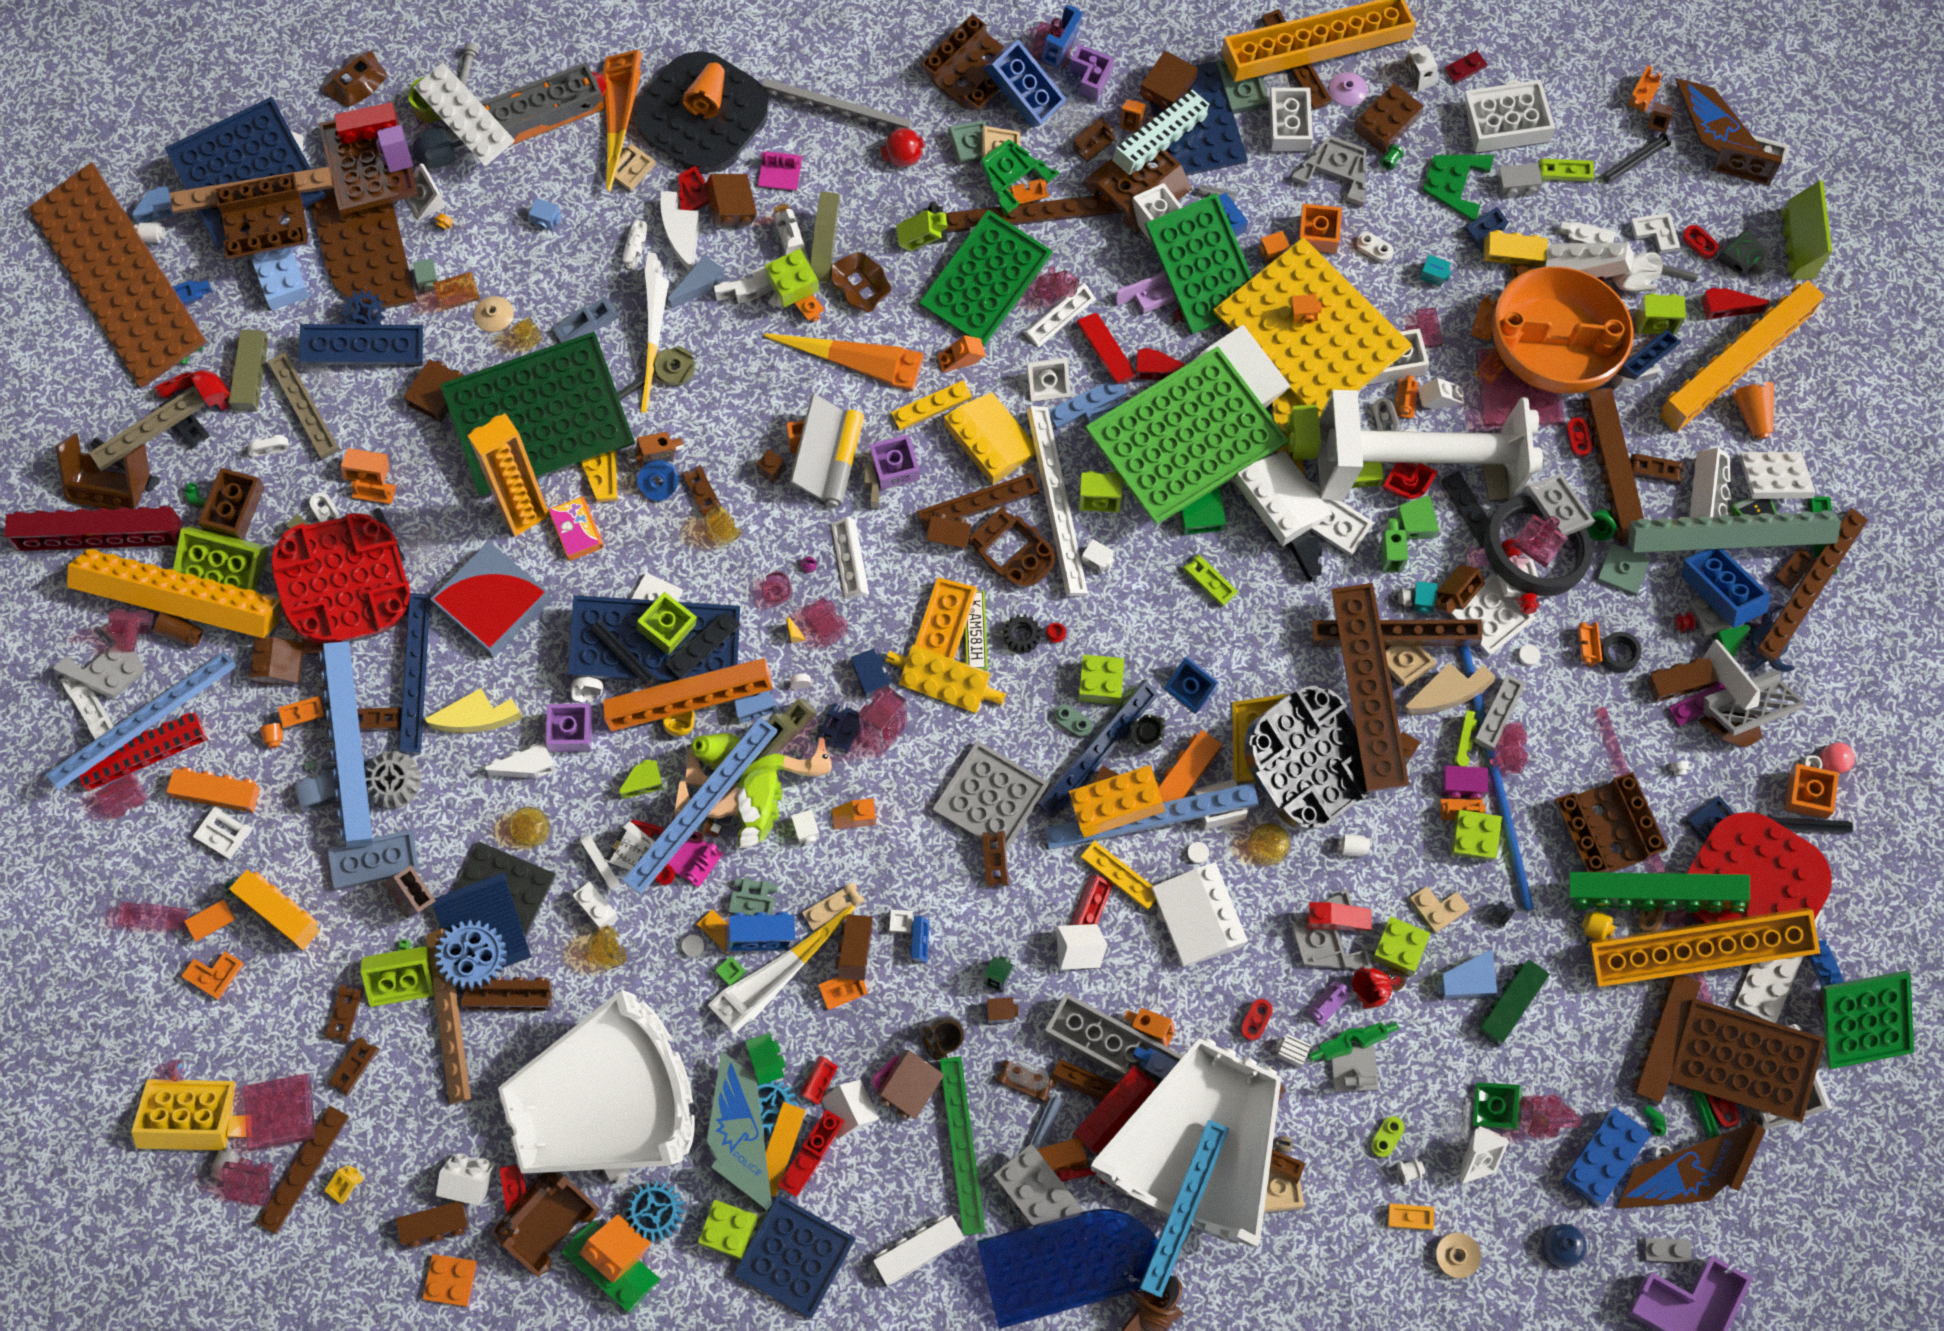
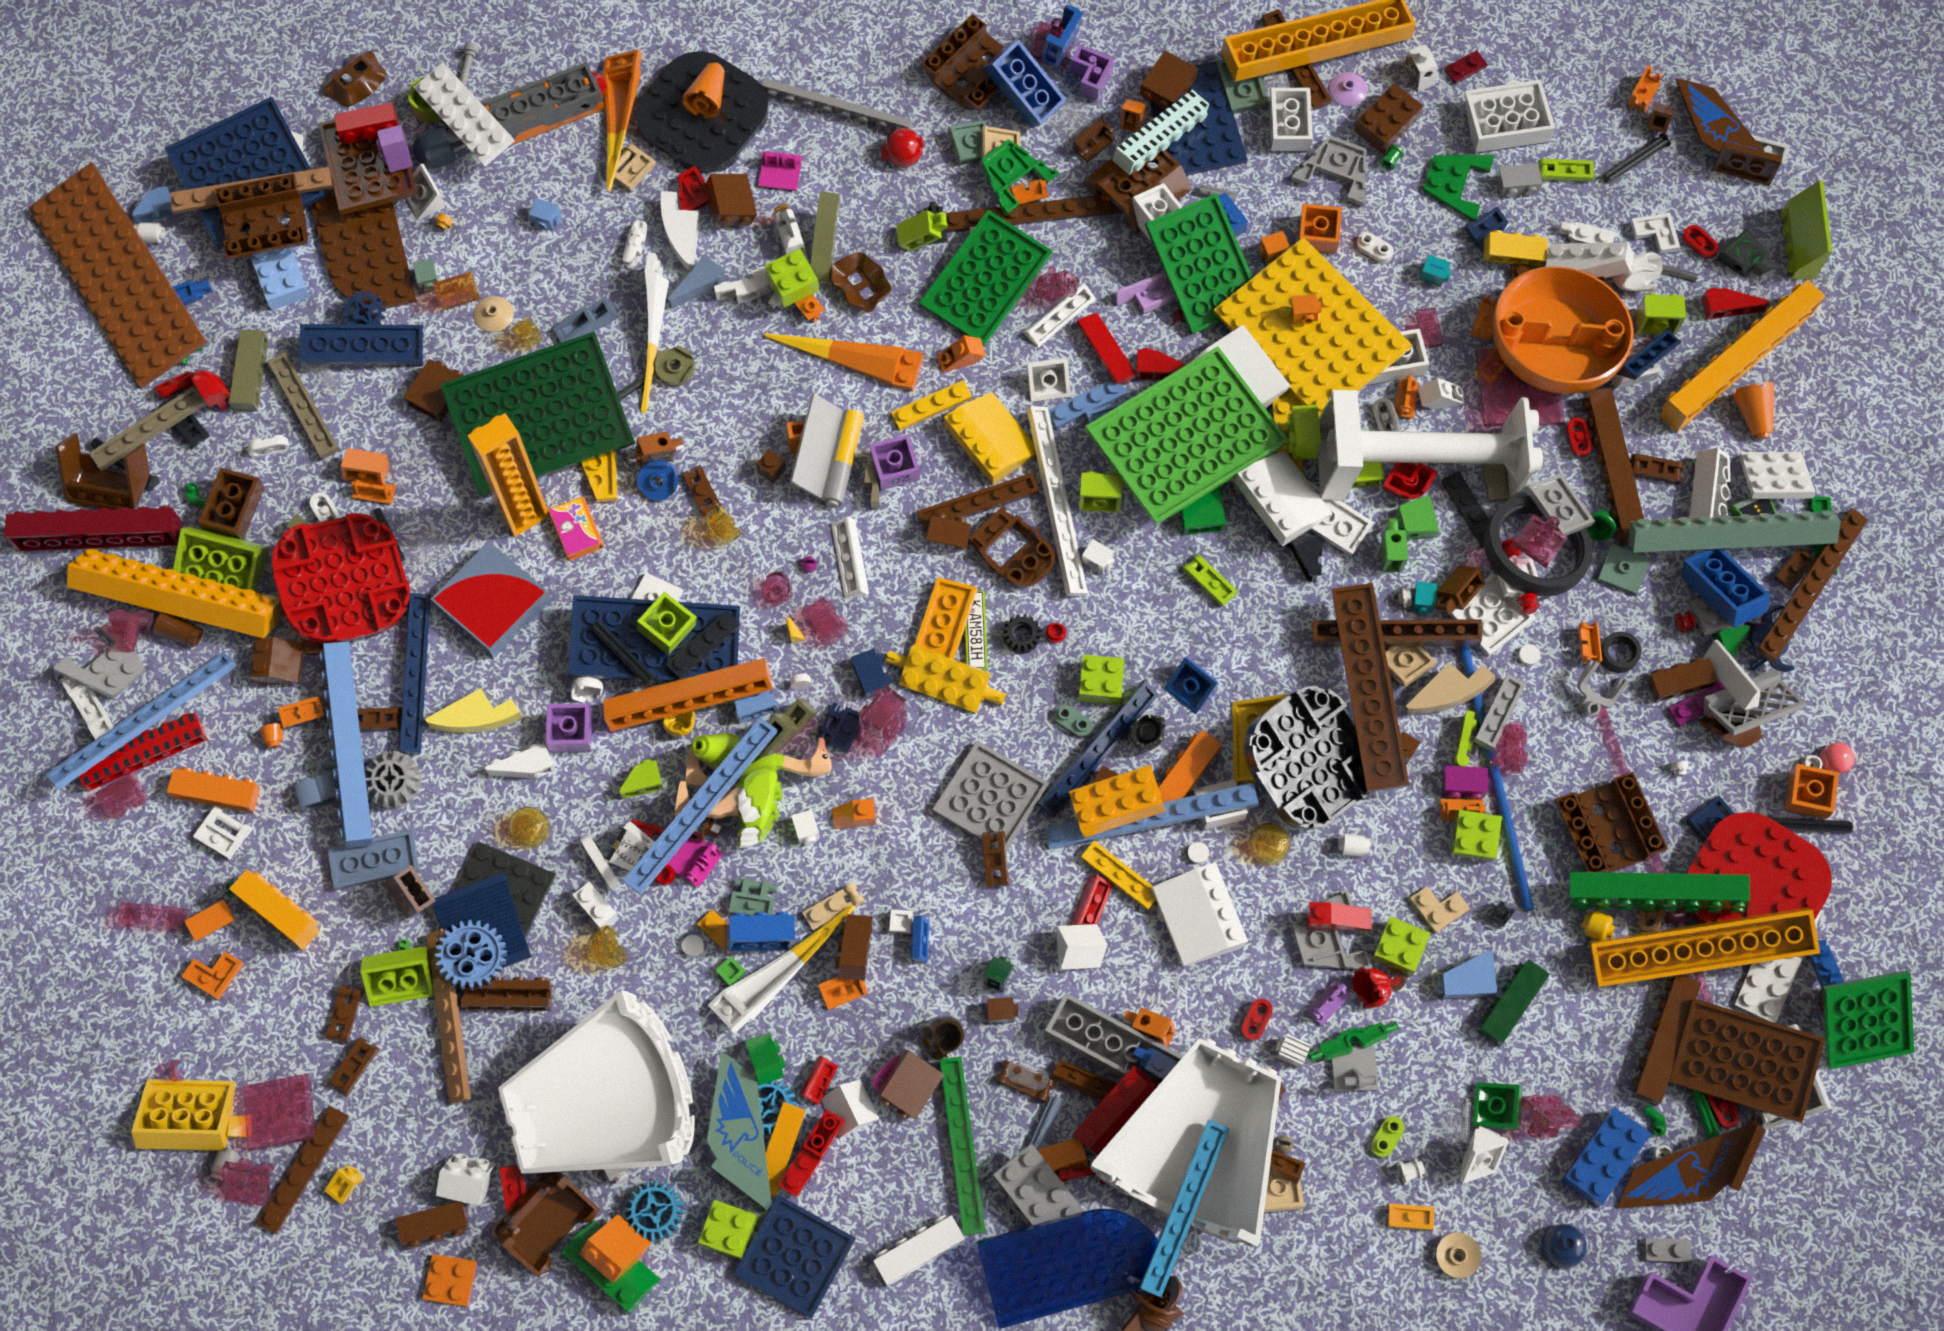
none -> light grey piece [1577,659,1629,715]

